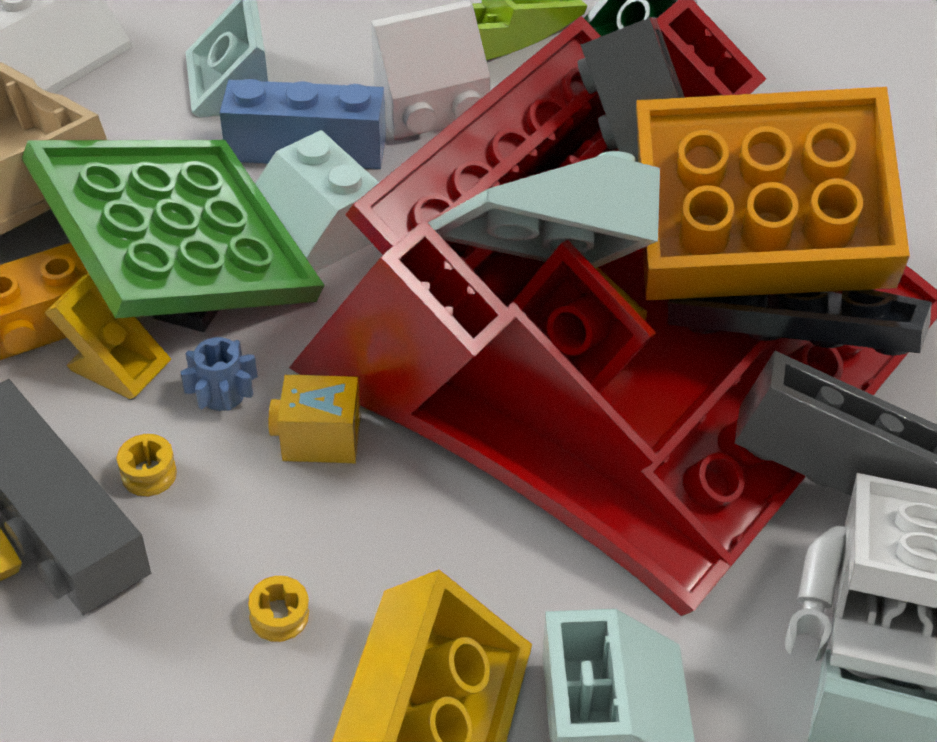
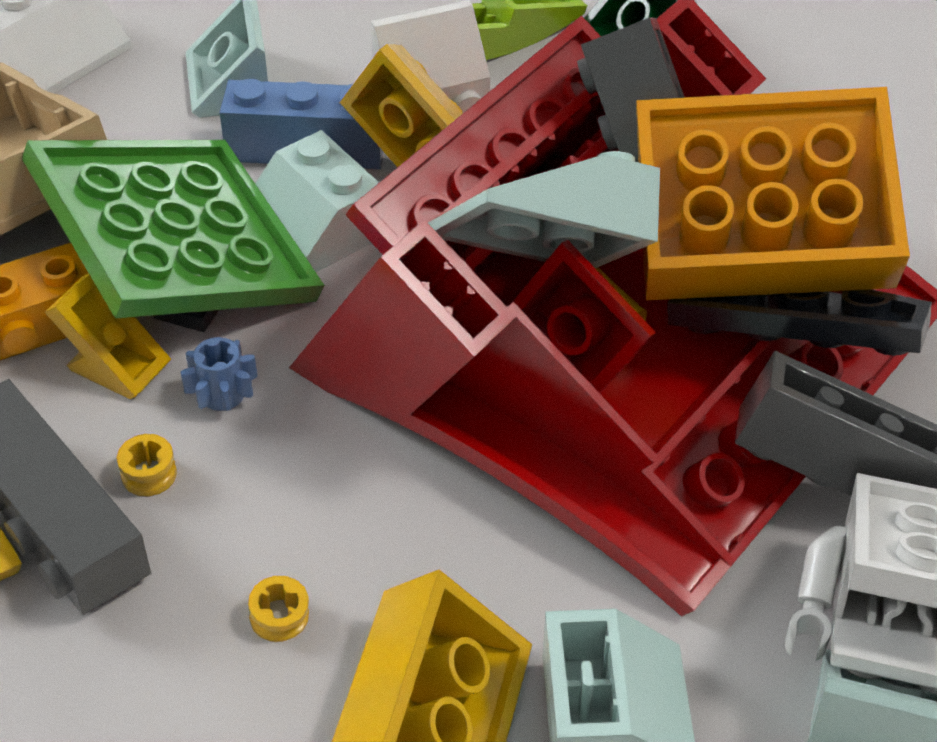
yellow brick [268,374,361,464] -> none
none -> yellow slope [340,44,463,167]

